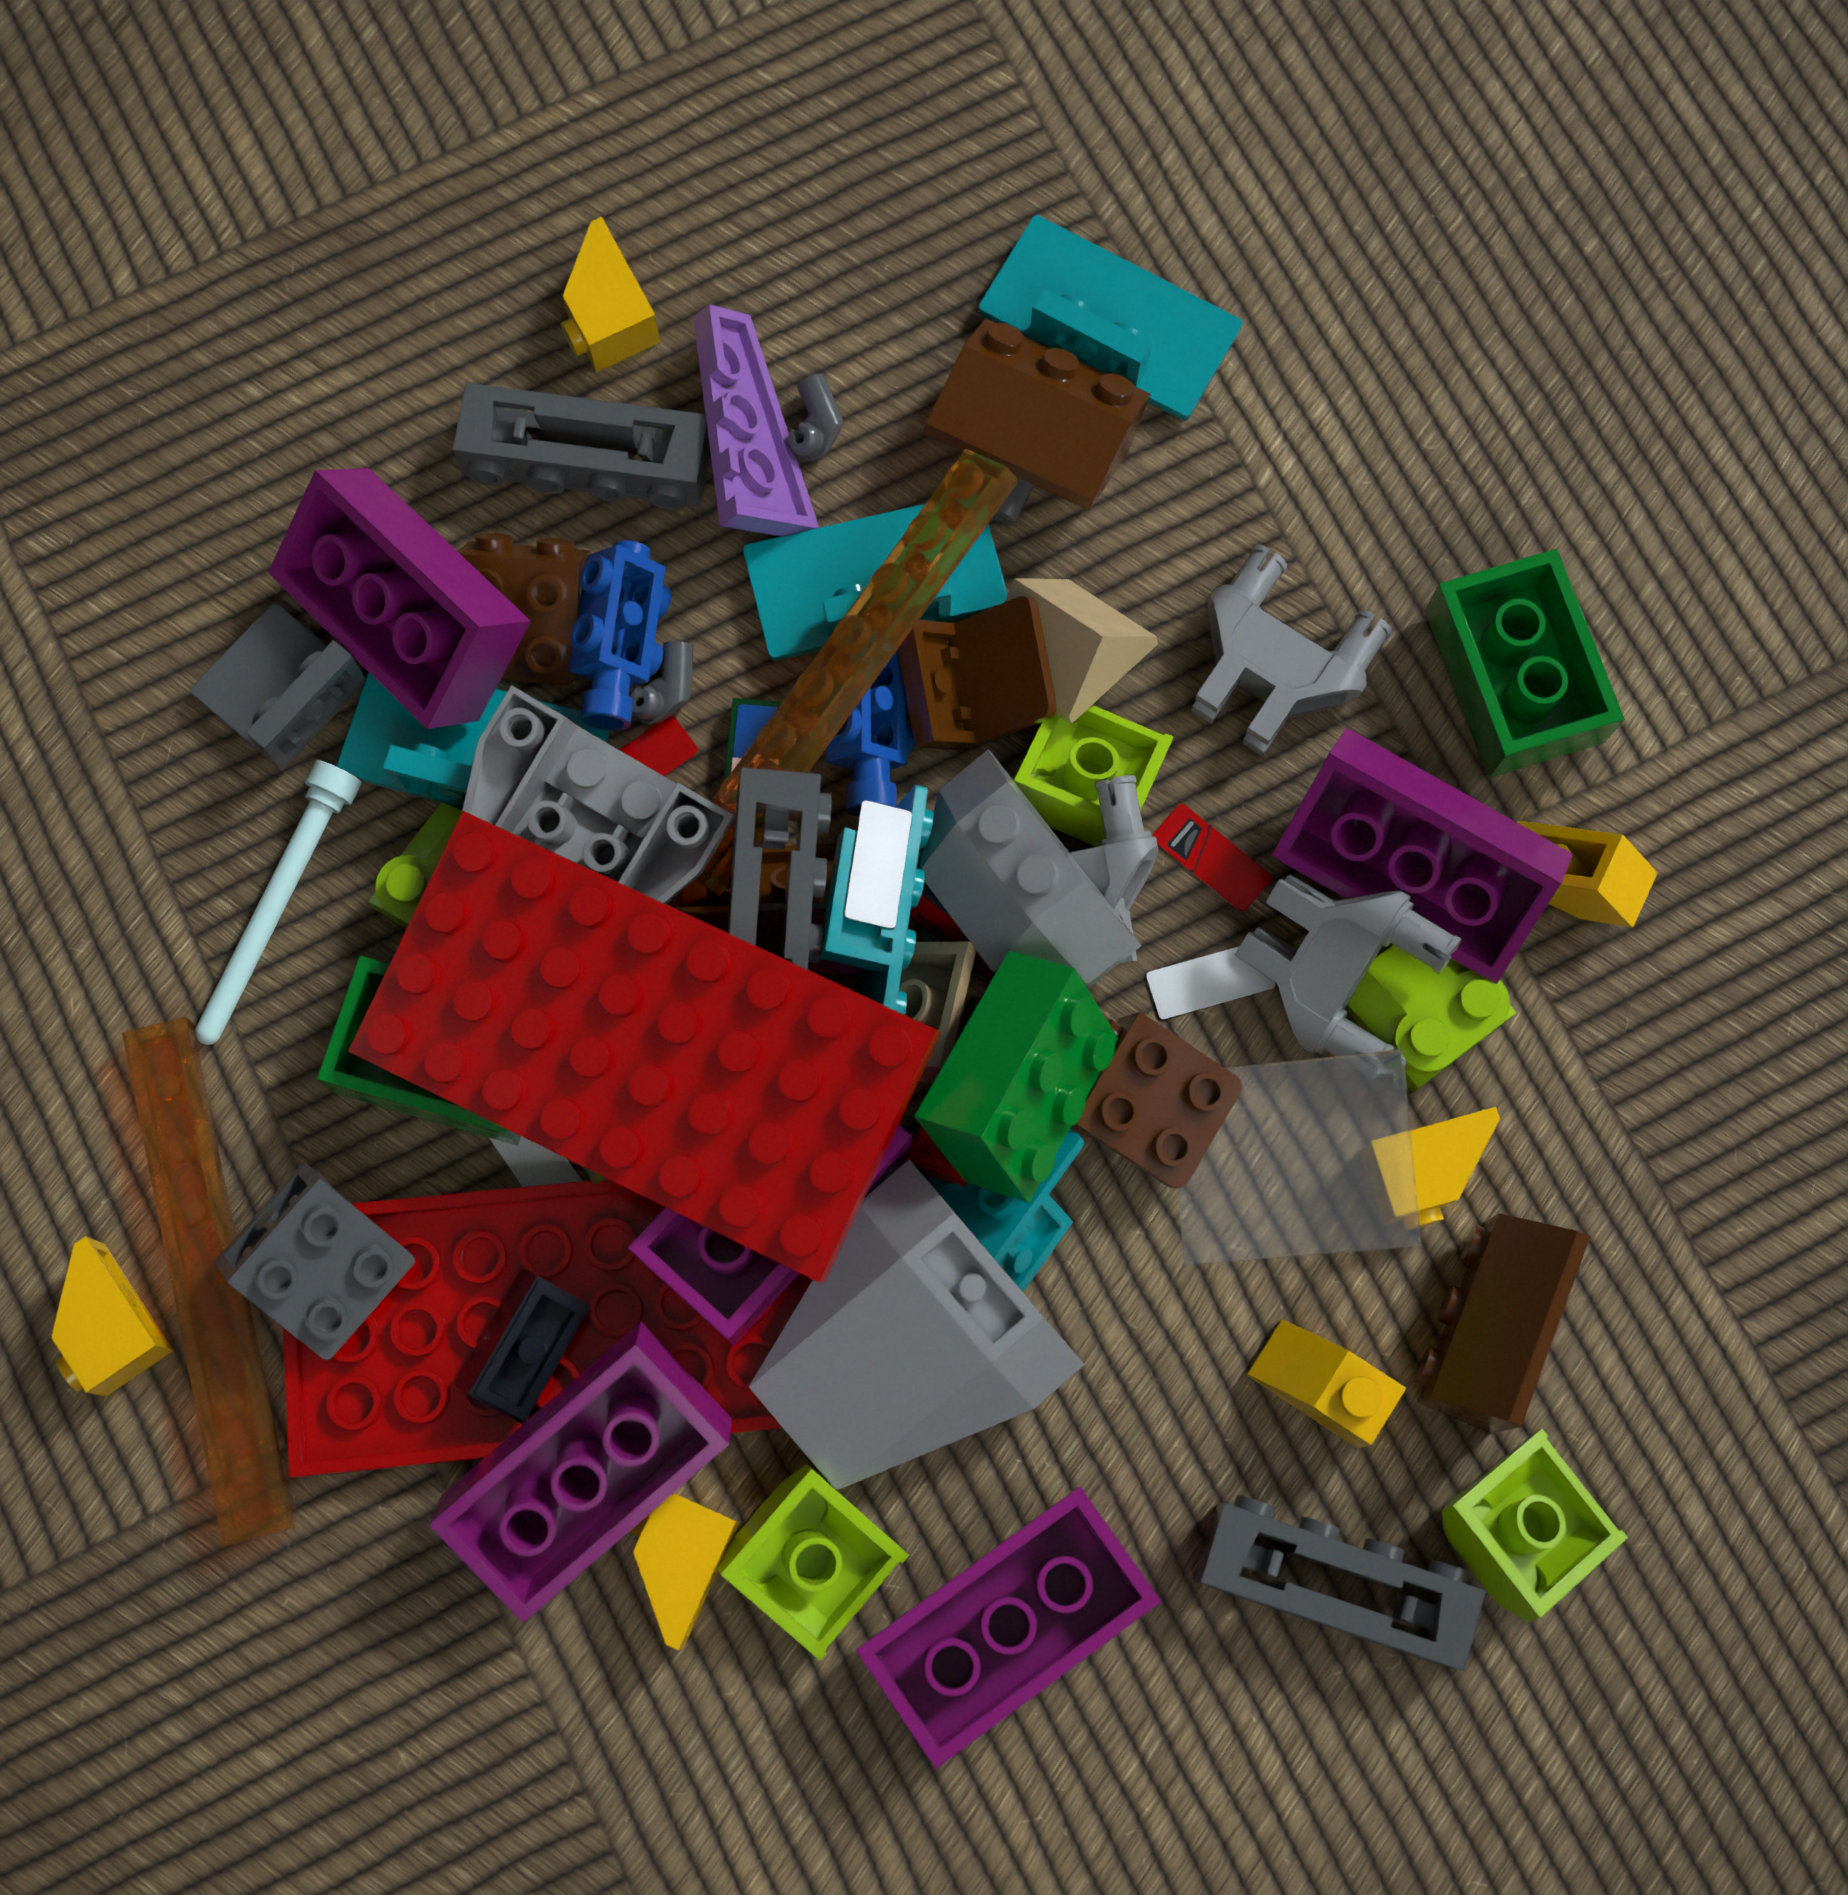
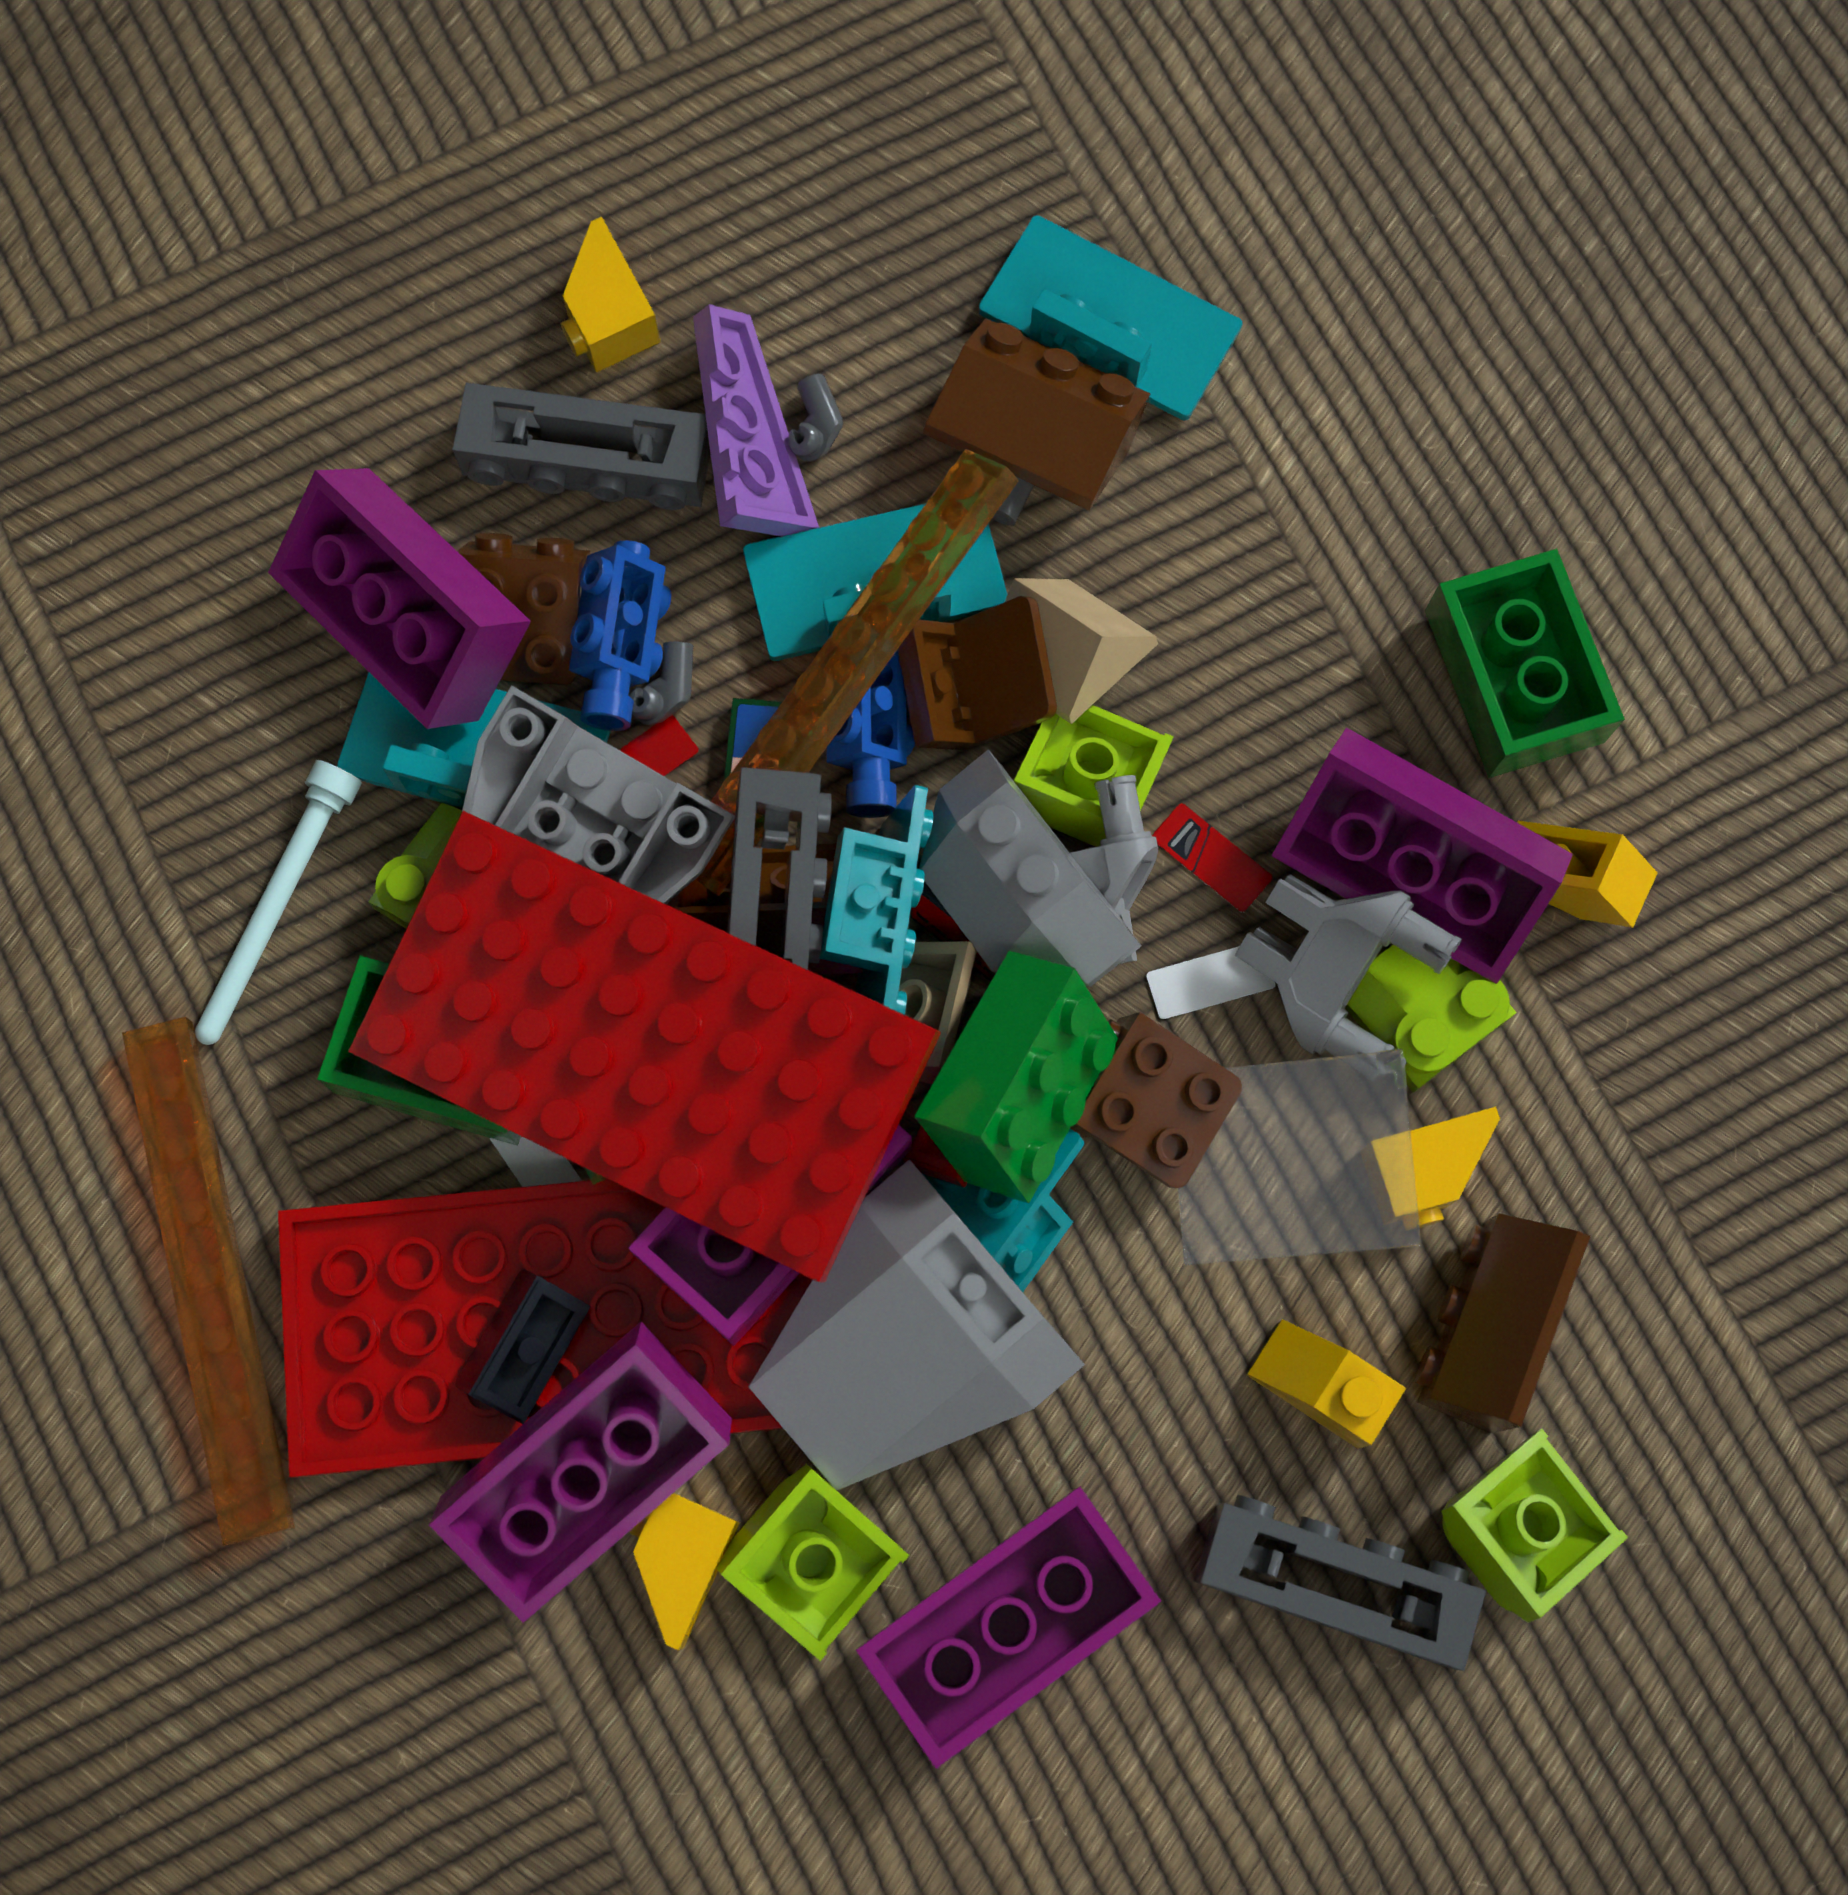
yellow slope [51,1236,174,1397] -> none
dark grey bracket [191,603,366,771] -> none
dark grey bracket [213,1162,415,1360] -> none
white sticker [845,801,912,928] -> none
light grey connector [1191,545,1392,756] -> none

